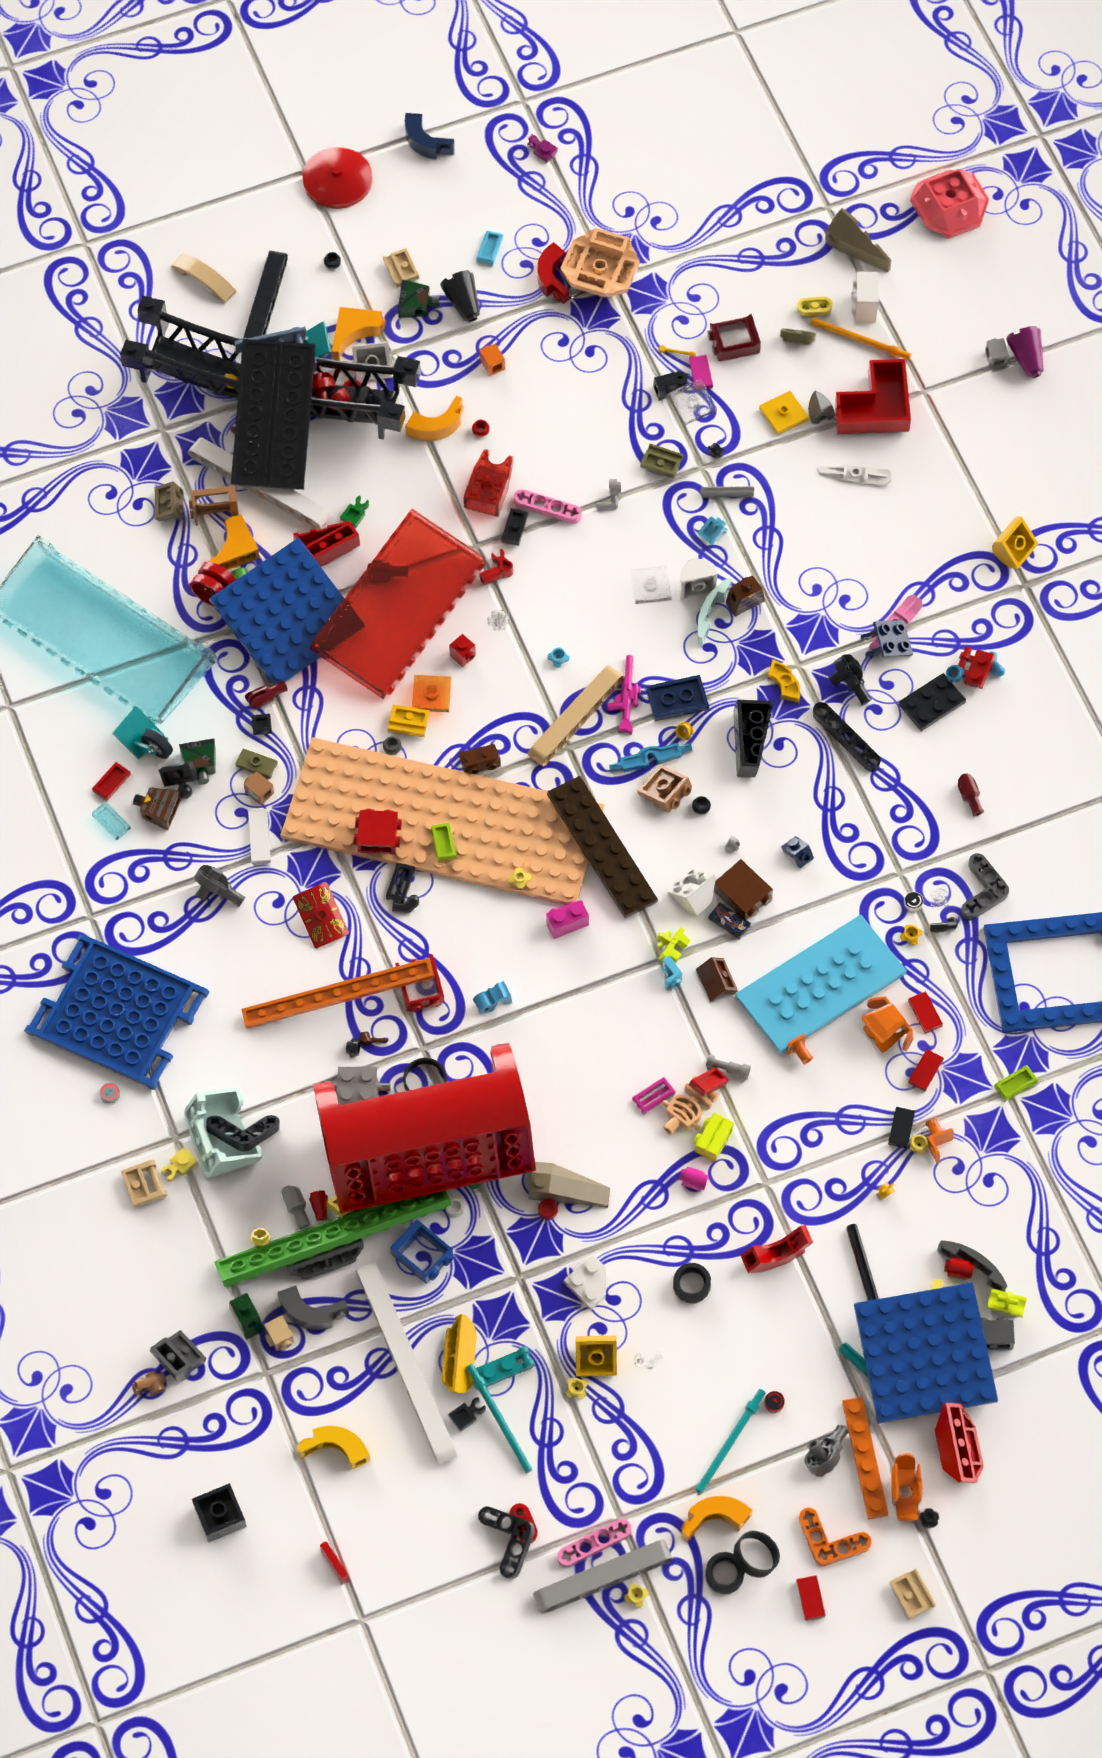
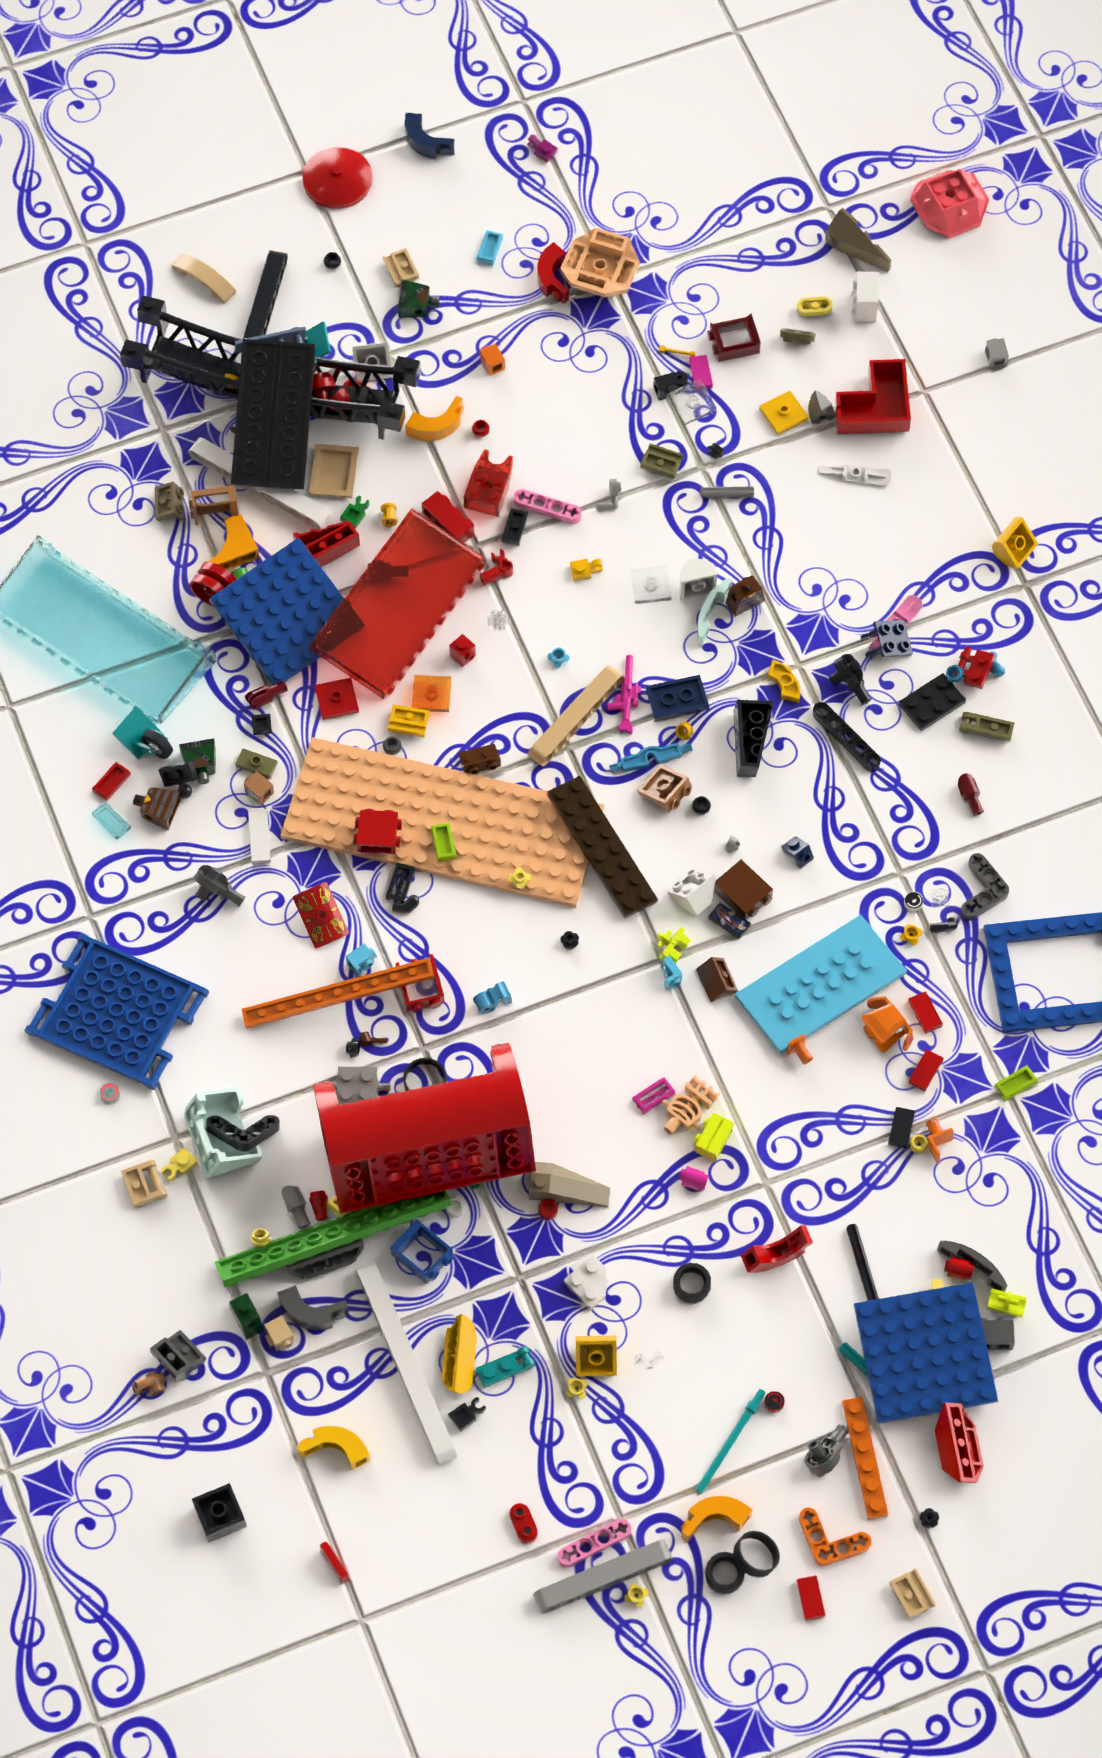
light orange arch [332,307,386,361] -> none
black cone [440,270,480,322] -> none
teal bar [466,1364,533,1474] -> none
black beam [478,1506,535,1579] -> none
dark pink brick [546,900,589,939] -> none
red tile [689,1067,729,1097] -> none
medium azure bracket [697,516,728,545] -> none
light grey piece [706,1055,751,1080] -> none
light orange bar [810,317,912,360] -> none
yellow plate [875,1182,895,1199] -> none
orange piece [891,1453,923,1521] -> none
magenta cone [1006,326,1044,378] -> none
none -> tan piece [309,444,359,498]
none -> red plate [315,677,359,720]
none -> medium azure brick [346,943,377,977]
none -> yellow bush [381,503,398,527]
none -> red brick [421,491,474,548]
none -> black plate [560,931,579,949]
none -> yellow plate [570,558,603,581]
none -> olive plate [959,712,1015,742]

